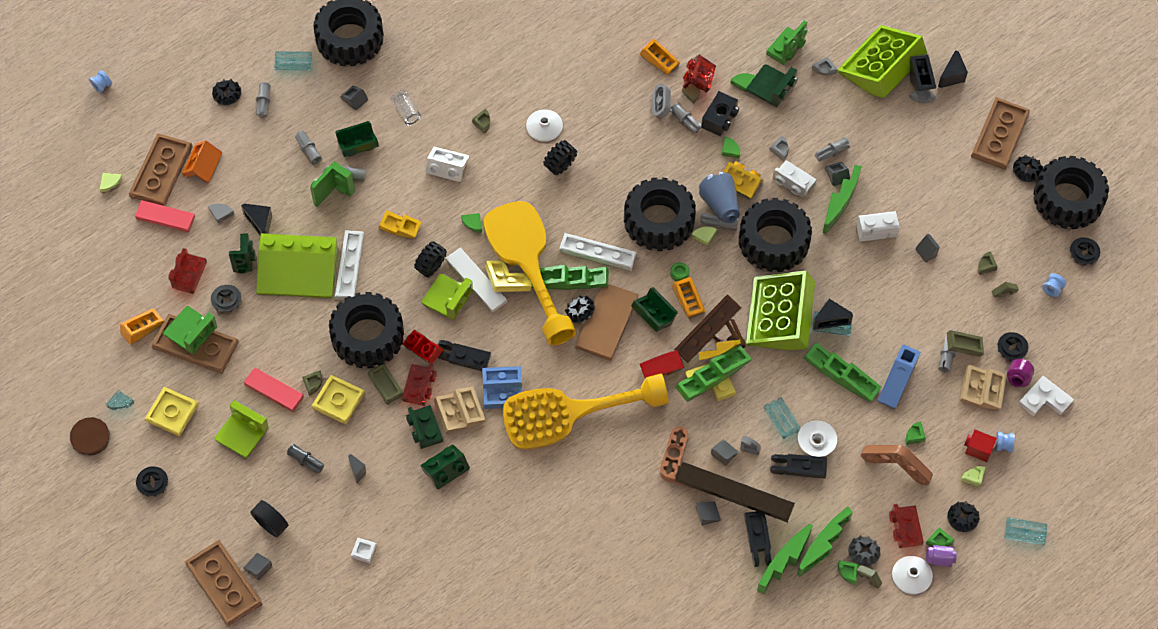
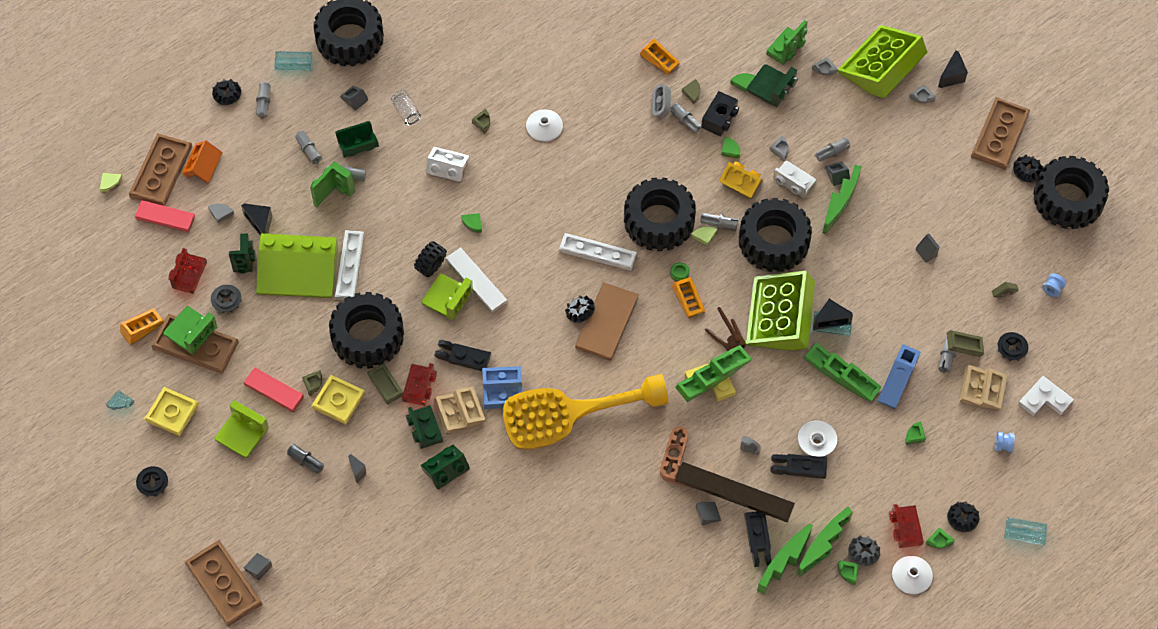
reddish brown tile [70,417,110,456] -> none
light blue wheel [89,70,112,93] -> none
black tyre [250,500,289,537] -> none
white tile [351,538,377,564] -> none
yellow slope [378,210,421,239] -> none
red slope [403,330,443,365] -> none
yellow piece [484,201,576,346] -> none
light yellow plate [485,261,532,292] -> none
bright green slope [530,265,609,290] -> none
black tyre [543,140,578,175] -> none
dark green bracket [631,287,678,332] -> none
red slope [639,350,685,378] -> none
reddish brown tile [674,294,742,363] -> none
clear red bracket [683,54,716,93] -> none
sand blue cone [699,172,740,223] -> none
yellow slope [699,340,741,360] -> none
dark grey slope [711,439,739,466] -> none
clear light blue tile [764,397,801,439] -> none
white brick [856,211,899,242] -> none
olive tile [857,565,883,589] -> none
nougat beam [861,445,933,485] -> none
black slope [910,54,936,91] -> none
medium lavender brick [926,545,957,567] -> none
yellowish green tile [961,466,986,487] -> none
red brick [964,429,997,462] -> none
olive tile [978,251,998,275] -> none
magenta head [1006,359,1035,387] -> none
black gear [1069,237,1101,266] -> none

